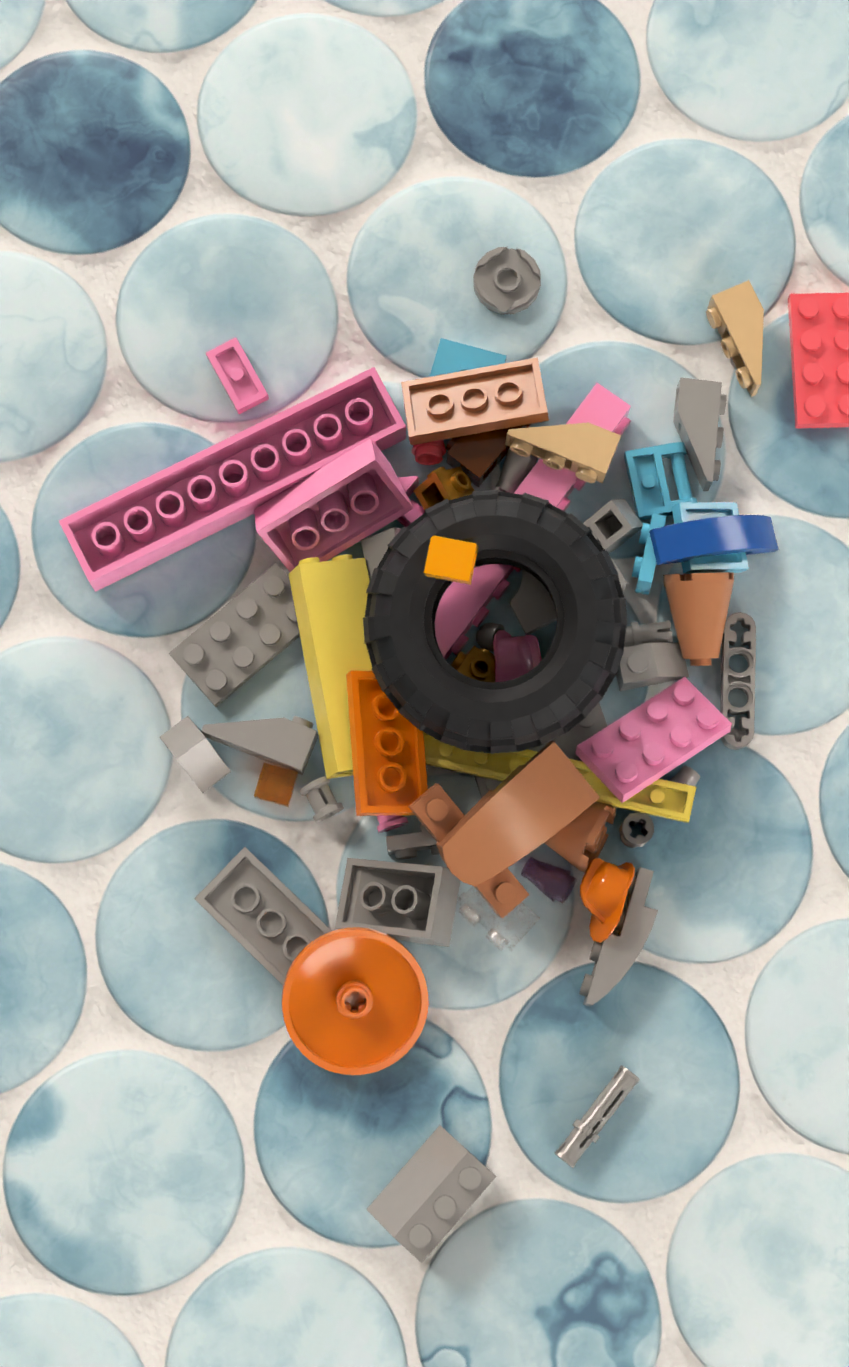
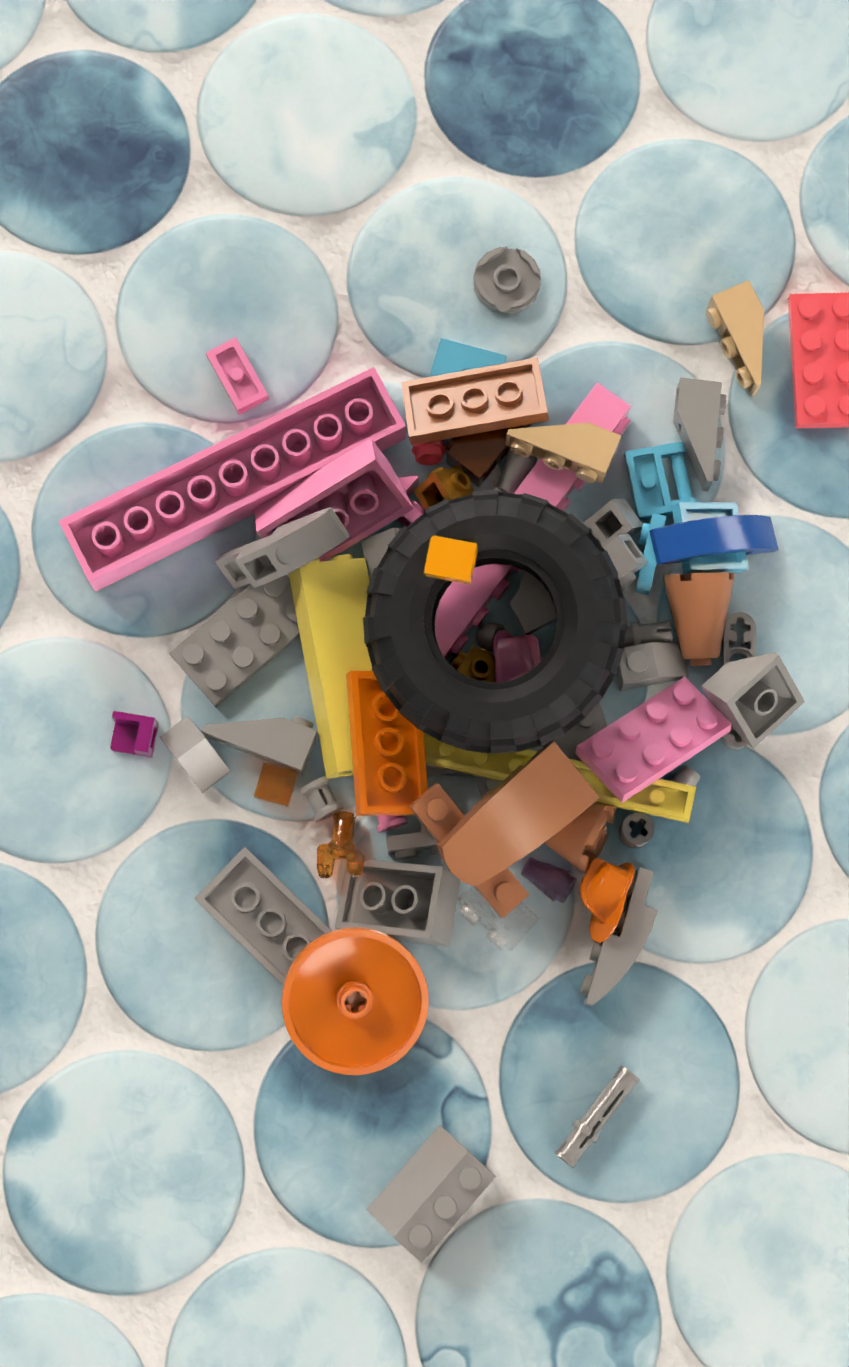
none -> magenta panel [110,711,159,758]
none -> light grey slope [215,507,350,589]
none -> clear orange piece [317,811,365,879]
none -> light grey brick [602,534,648,589]
none -> light grey slope [701,652,805,748]

